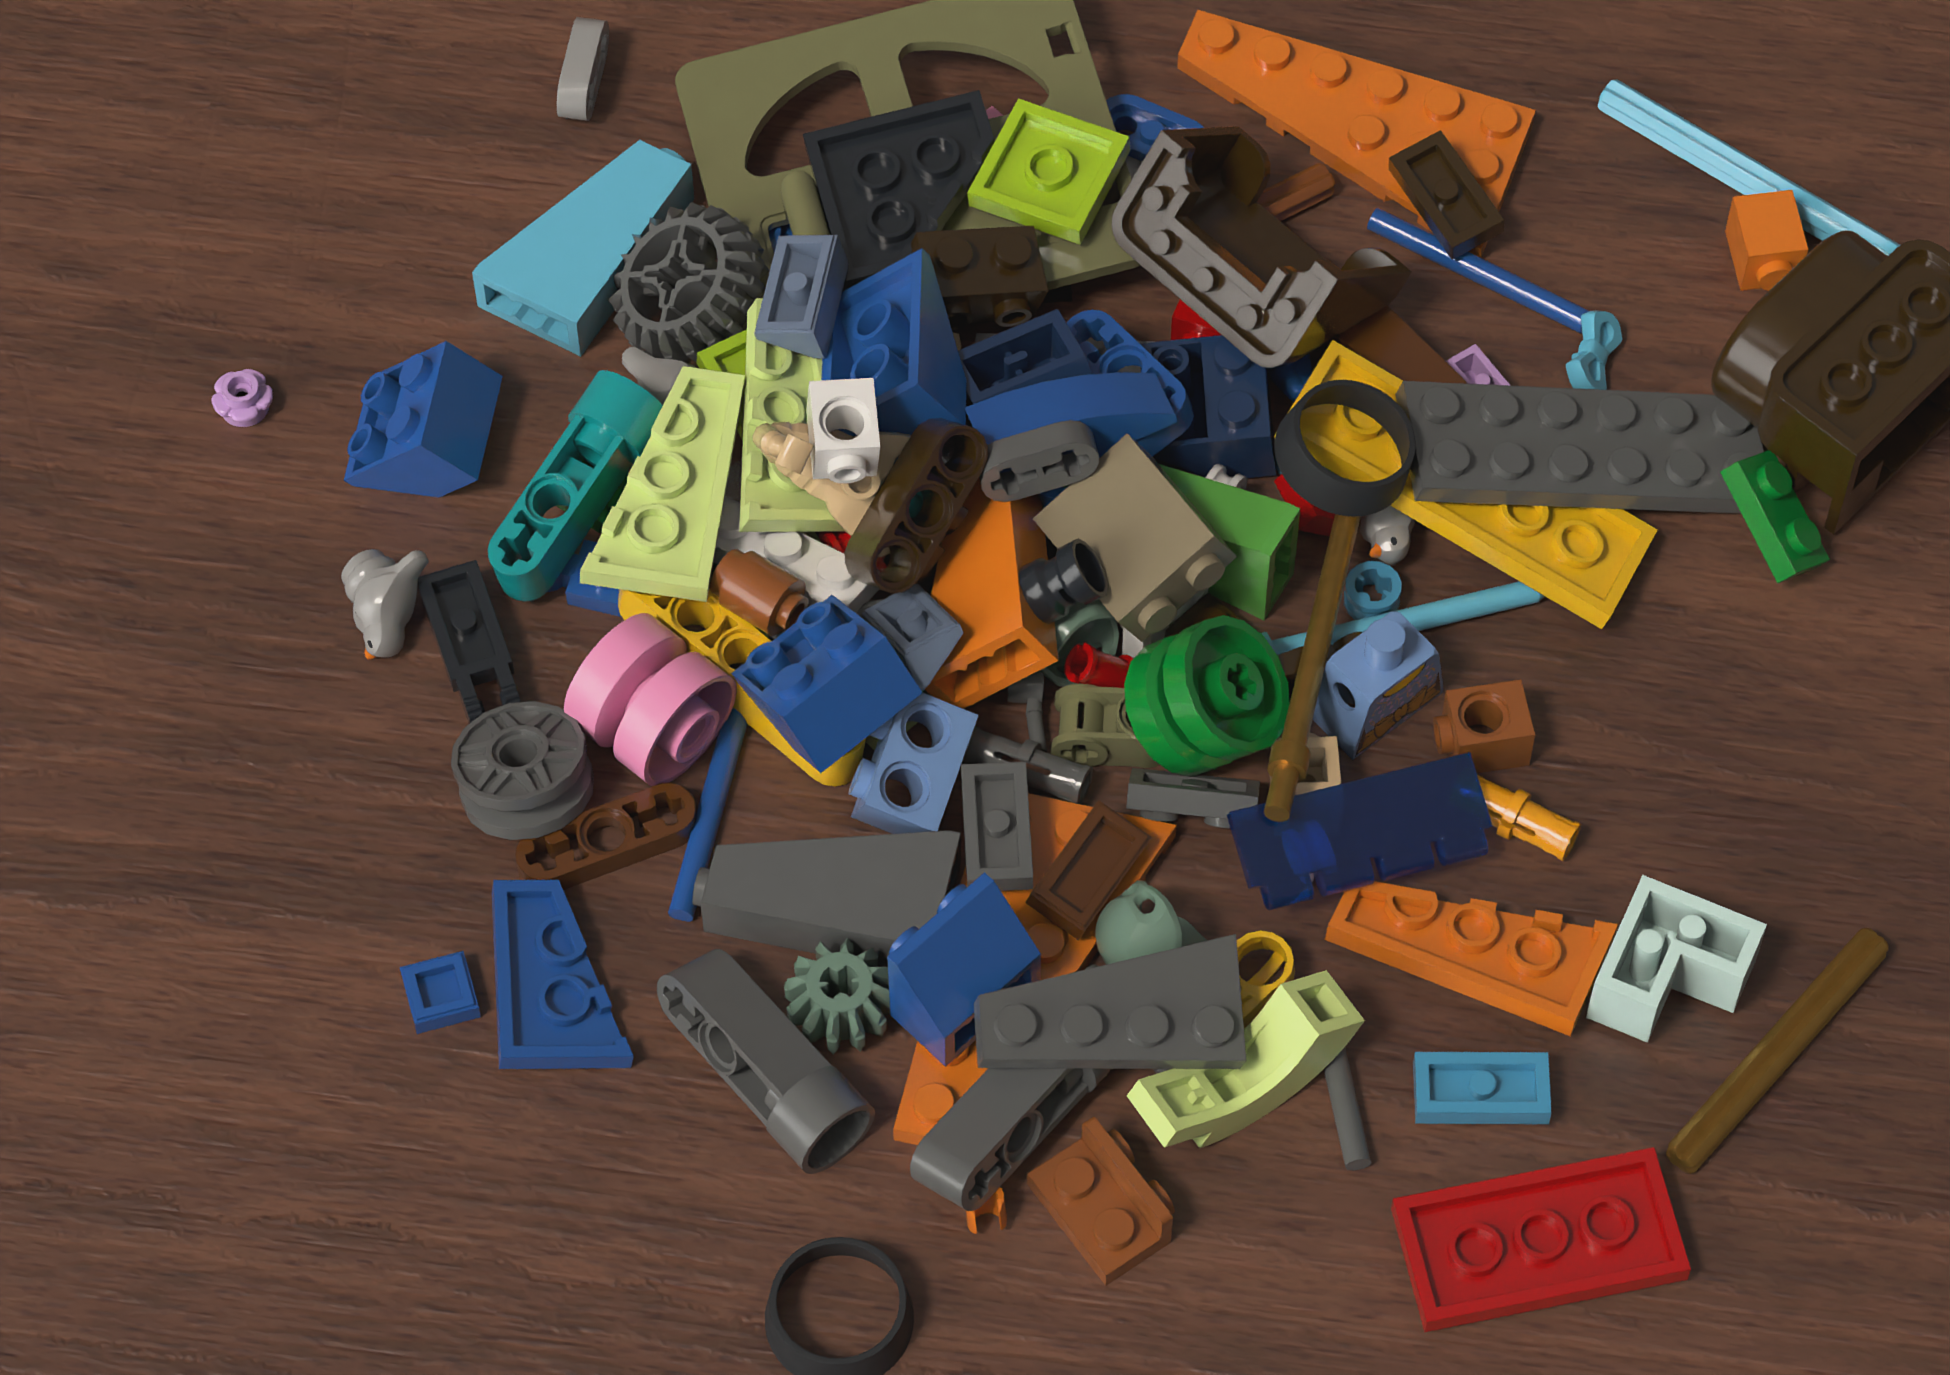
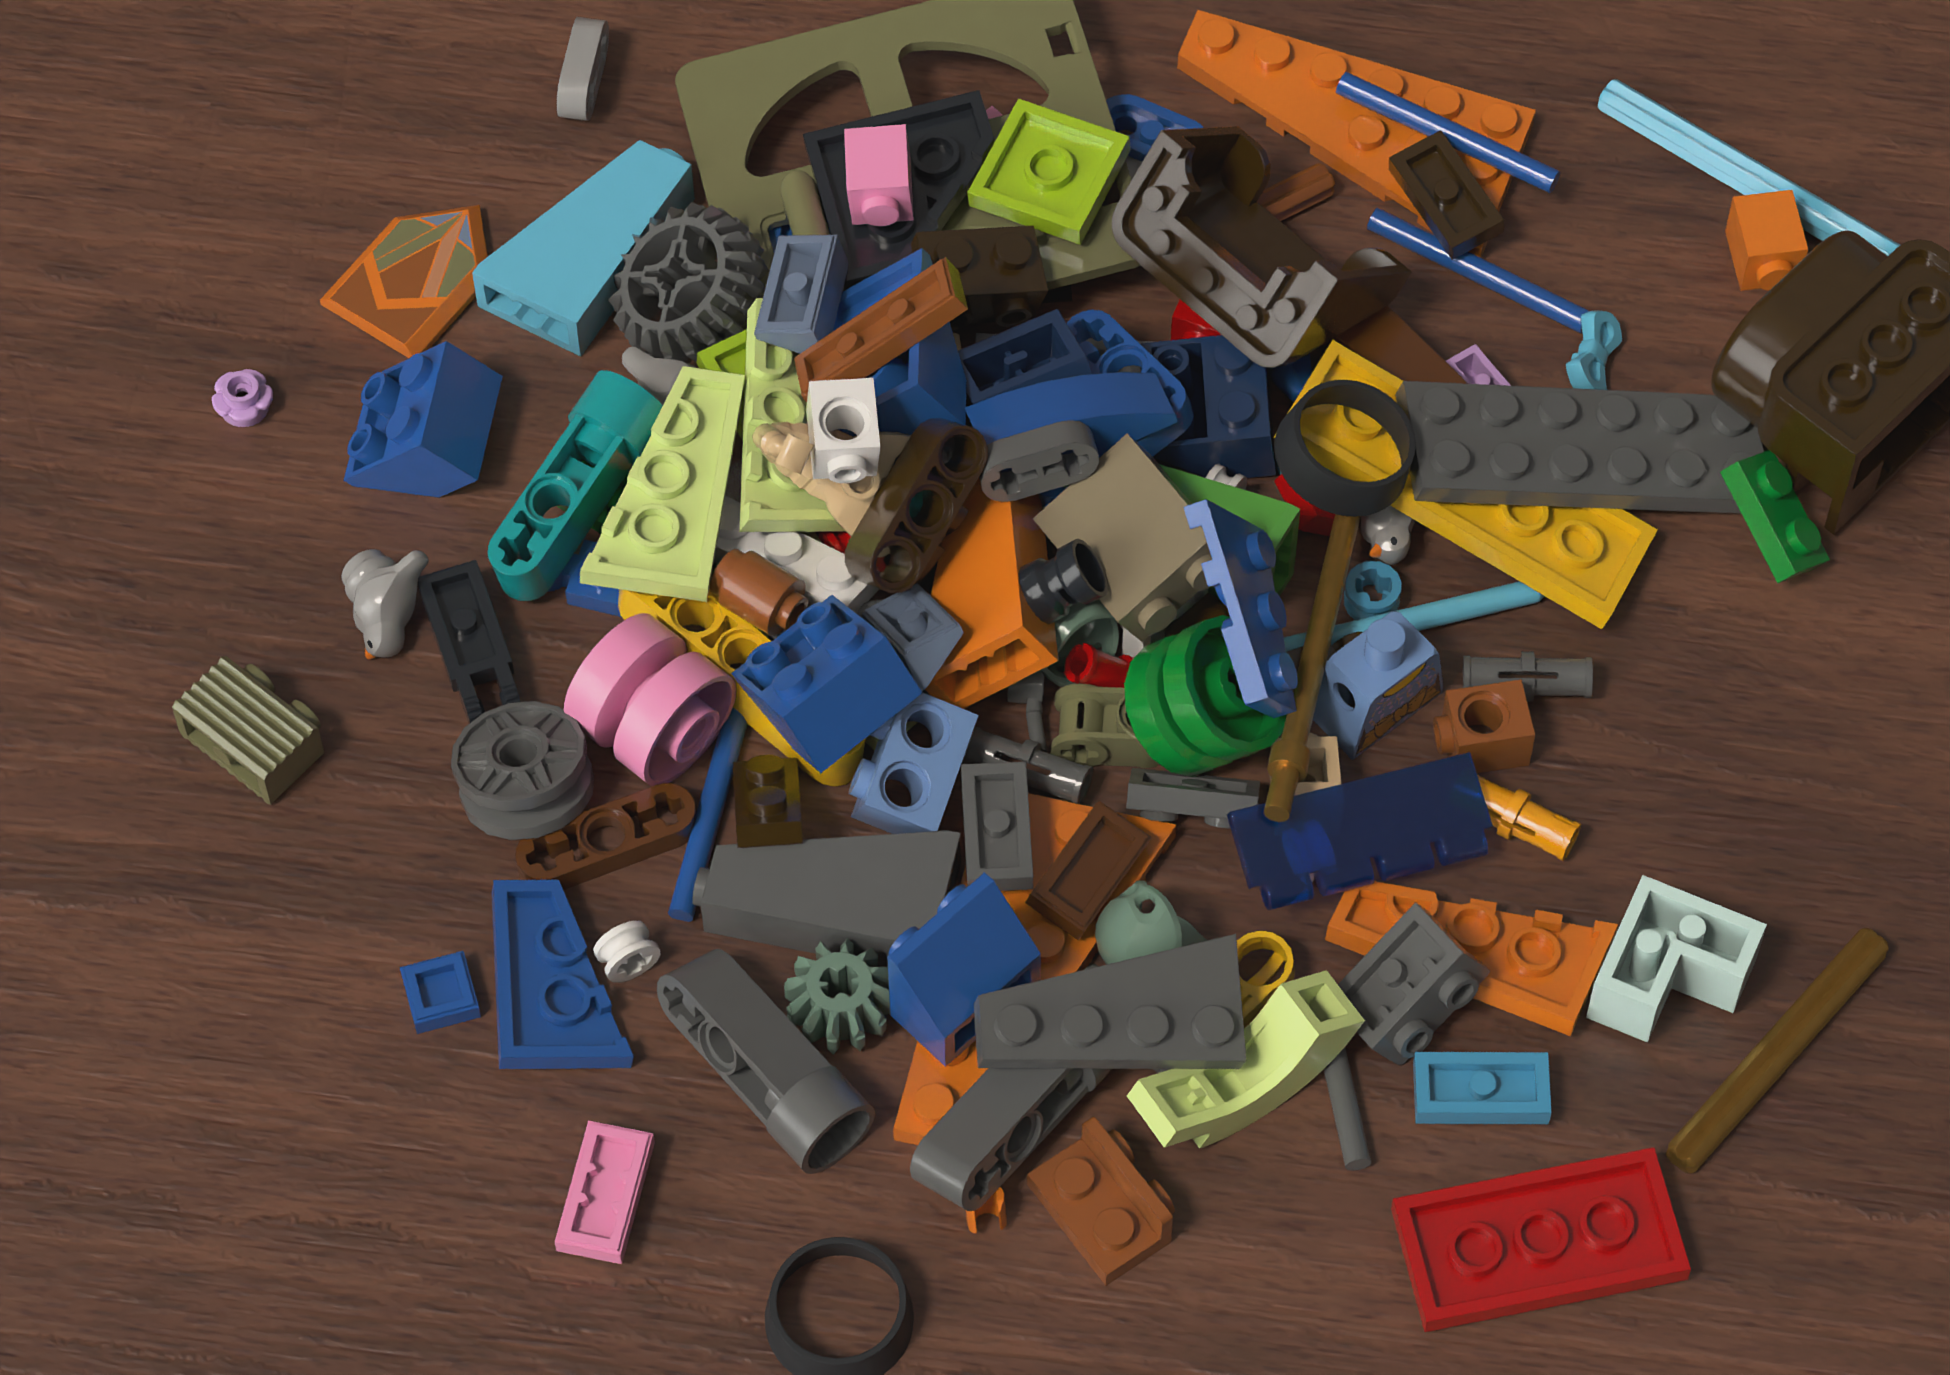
none -> olive brick [172,656,324,805]
none -> tile [320,205,488,358]
none -> bright pink plate [555,1121,655,1264]
none -> white bush [593,921,661,982]
none -> dark brown plate [733,755,803,848]
none -> dark orange tile [794,257,968,402]
none -> bright pink brick [844,124,914,226]
none -> blue wing [1183,499,1298,718]
none -> blue bar [1336,72,1561,193]
none -> dark grey bracket [1338,902,1490,1066]
none -> dark grey pin [1463,651,1593,702]

